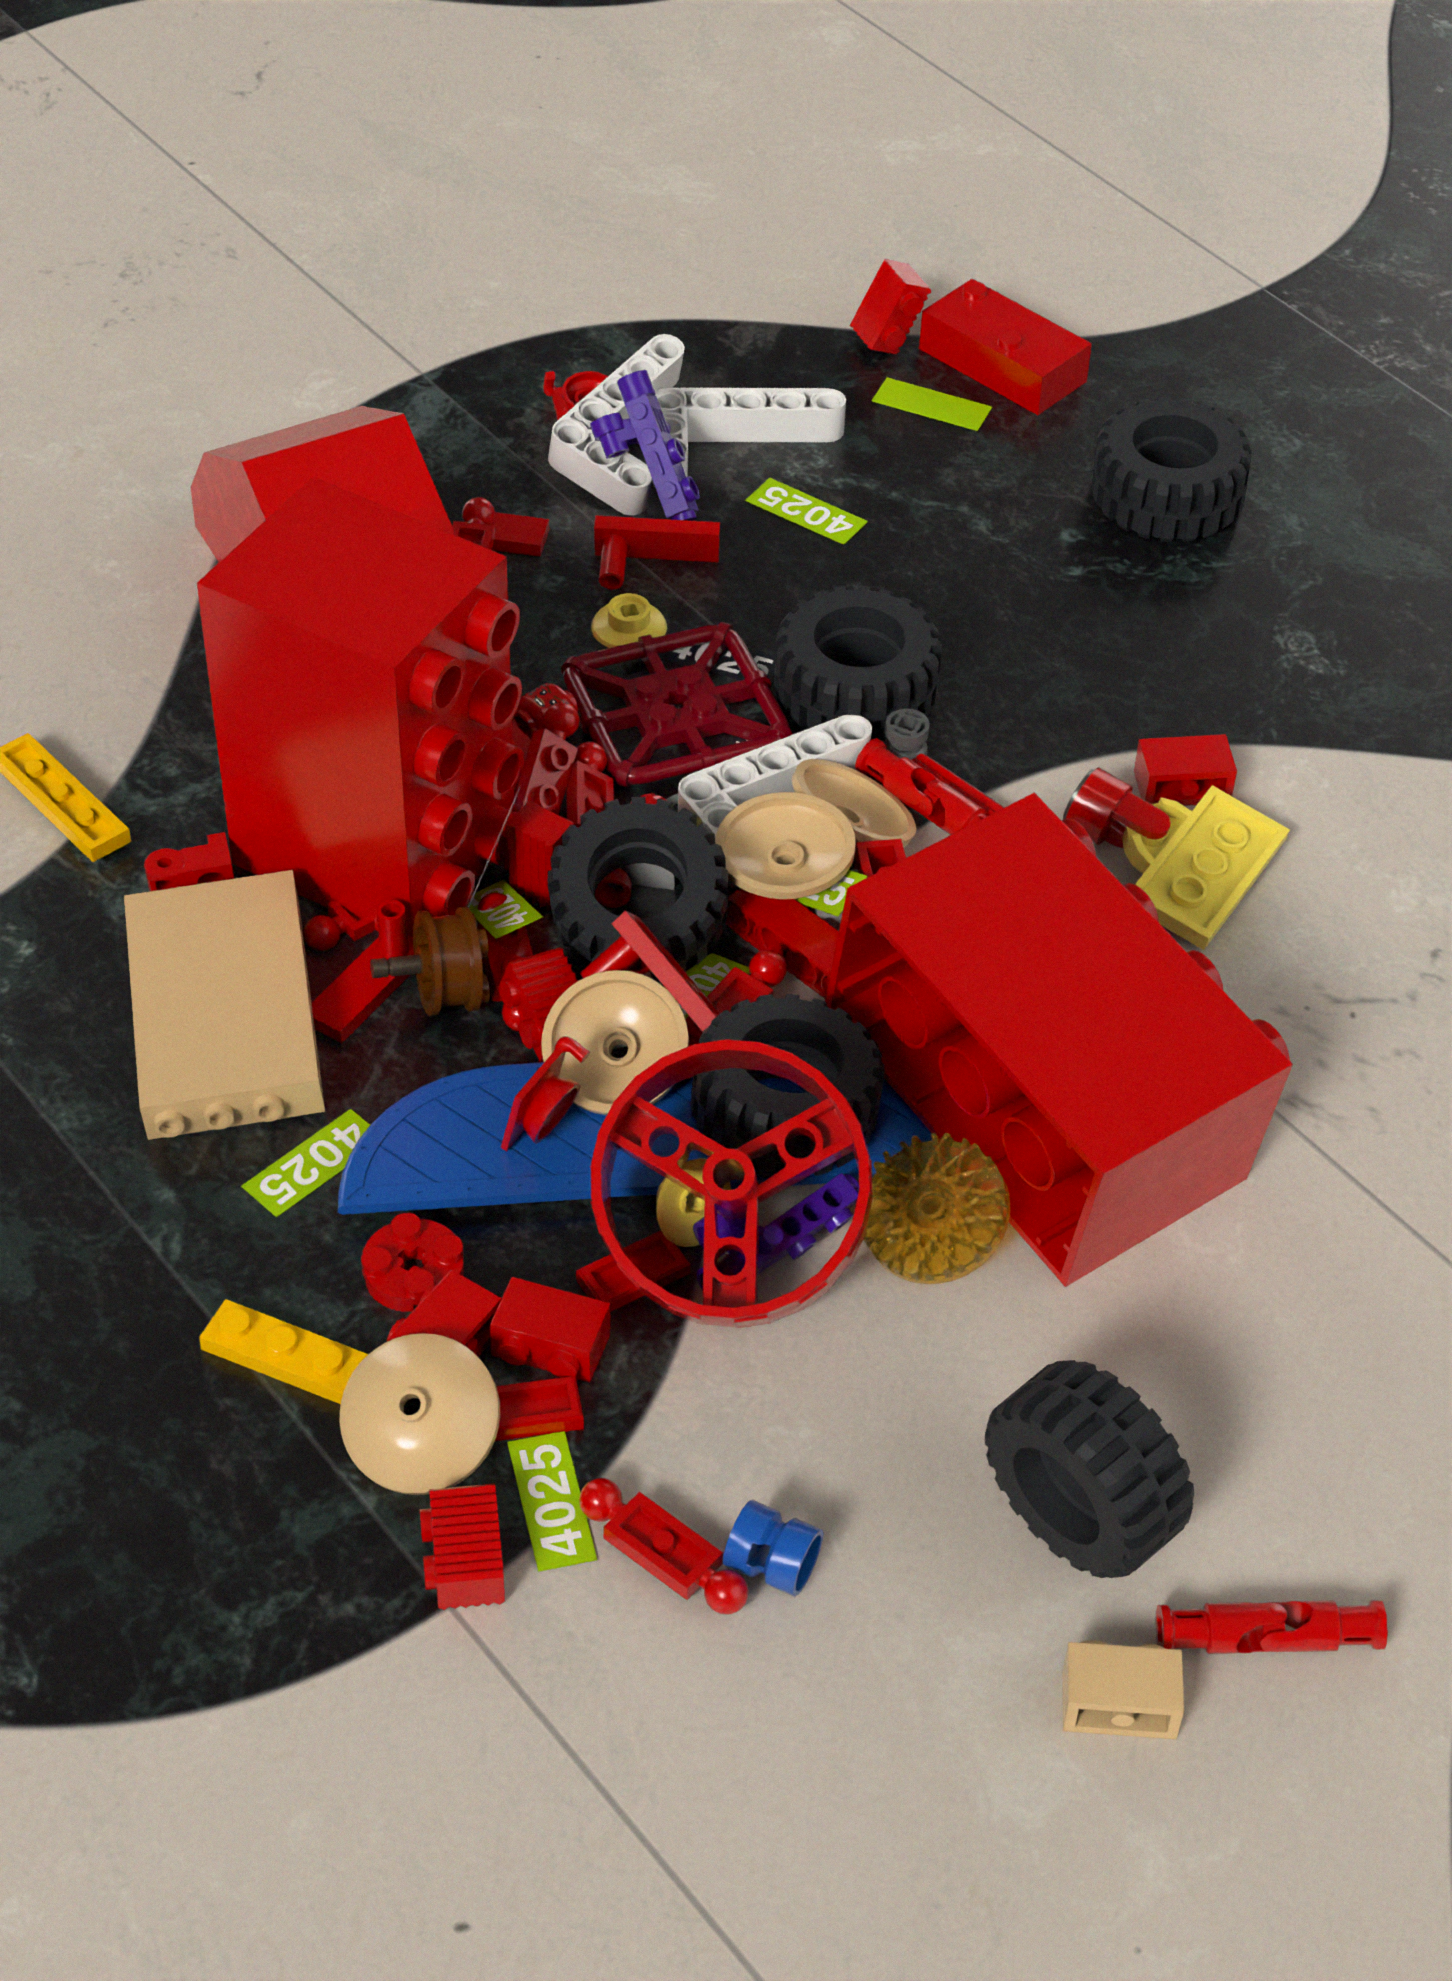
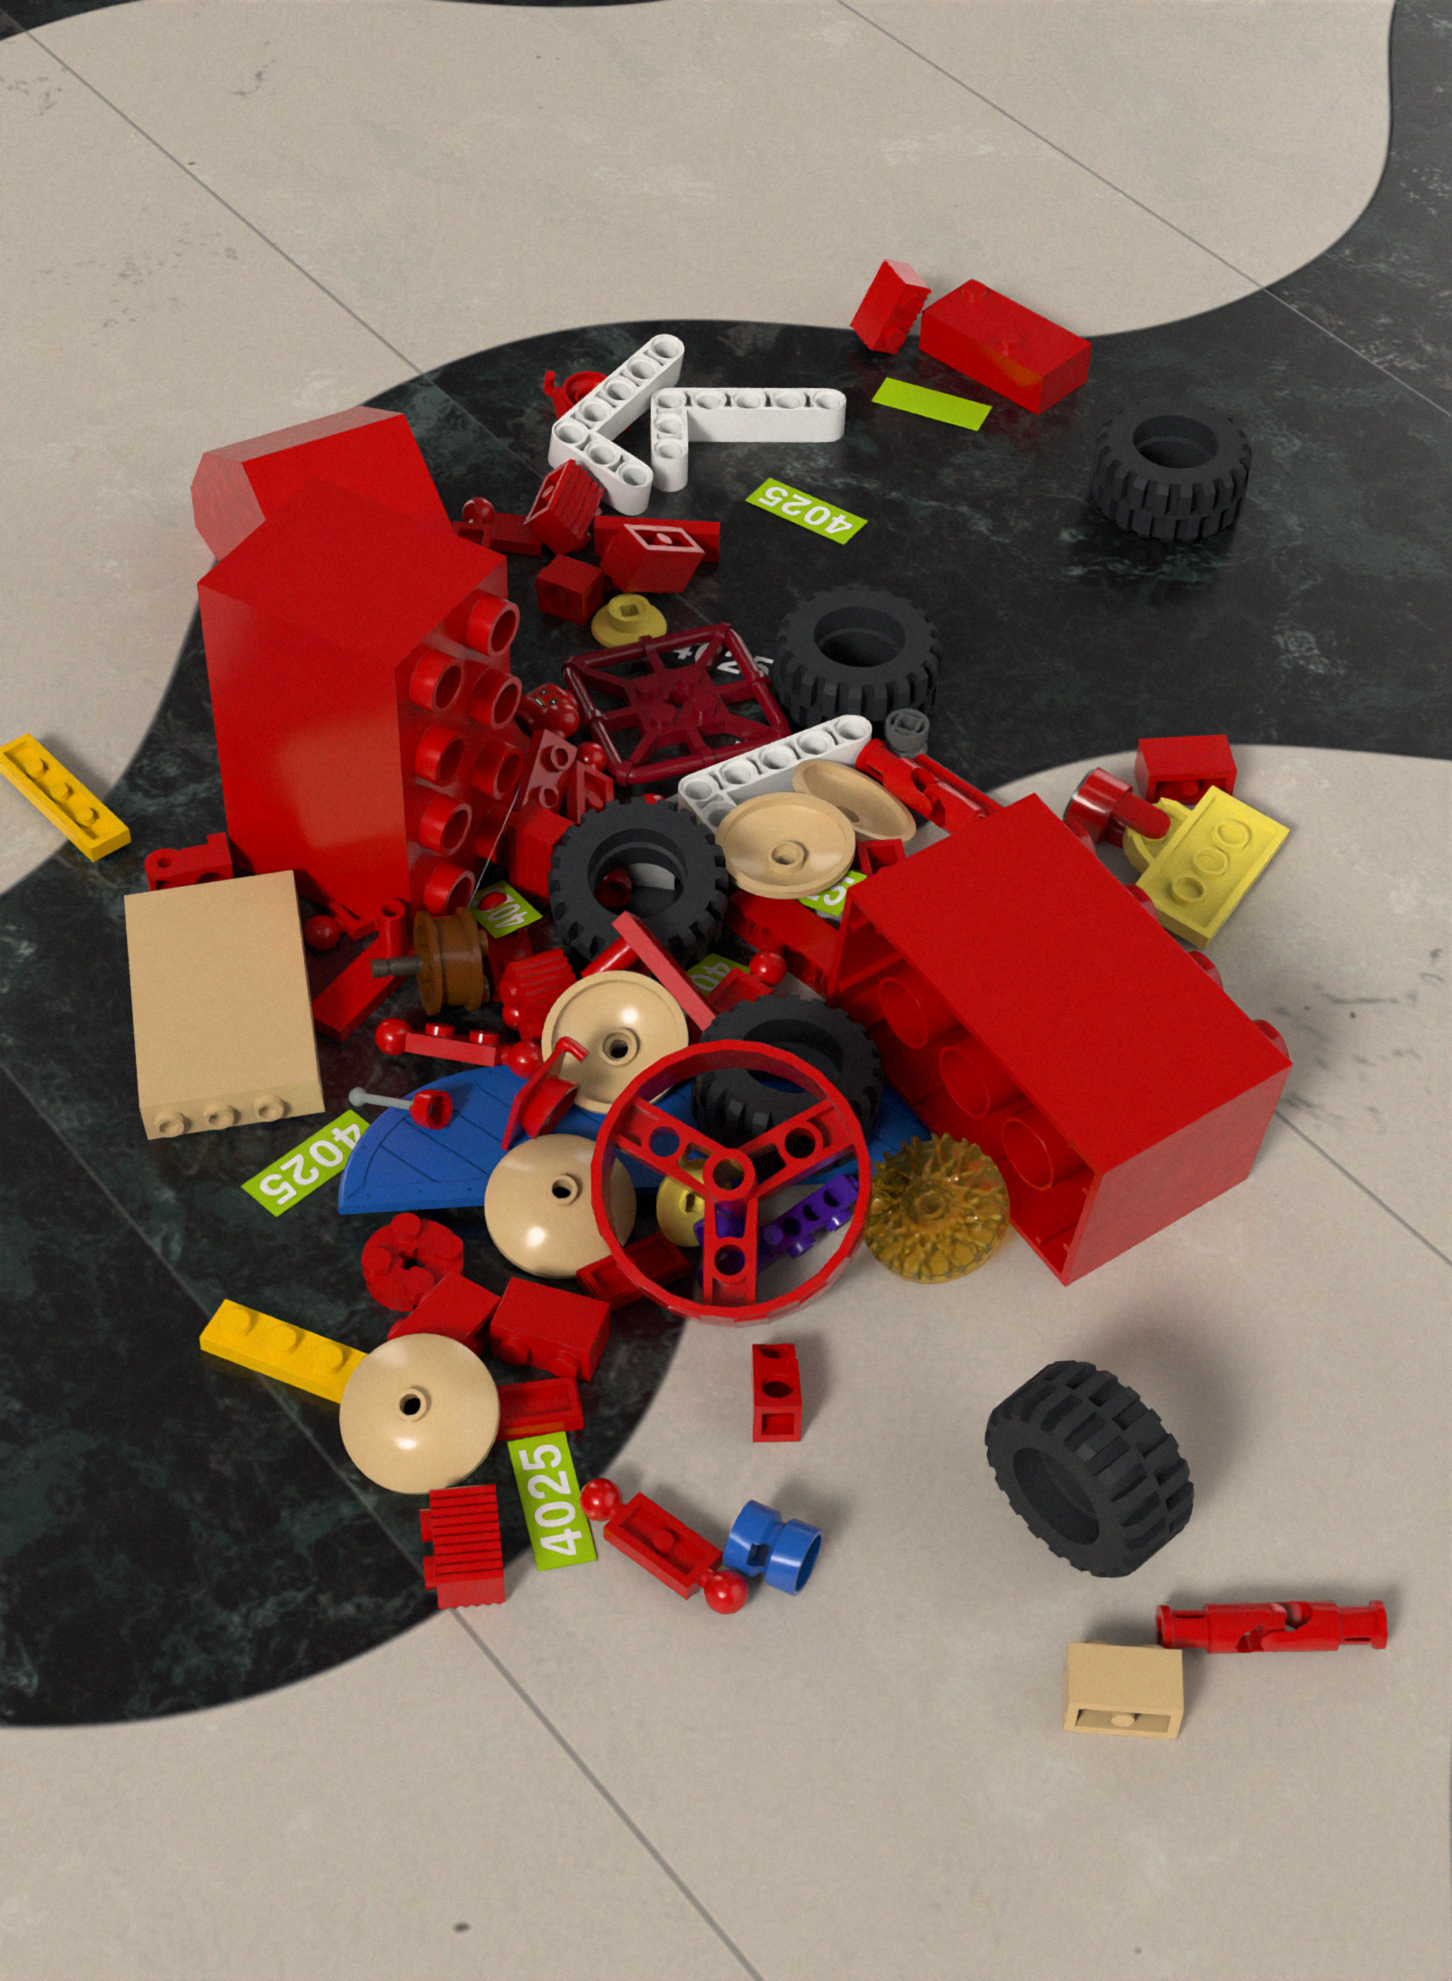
dark purple piece [590,370,700,521] -> none
none -> red hinge [349,1087,453,1130]
none -> red plate [375,1017,544,1079]
none -> tan dish [484,1134,637,1279]
none -> red brick [523,459,604,556]
none -> red brick [535,554,603,626]
none -> red brick [600,524,705,594]
none -> red leg [751,1343,802,1443]

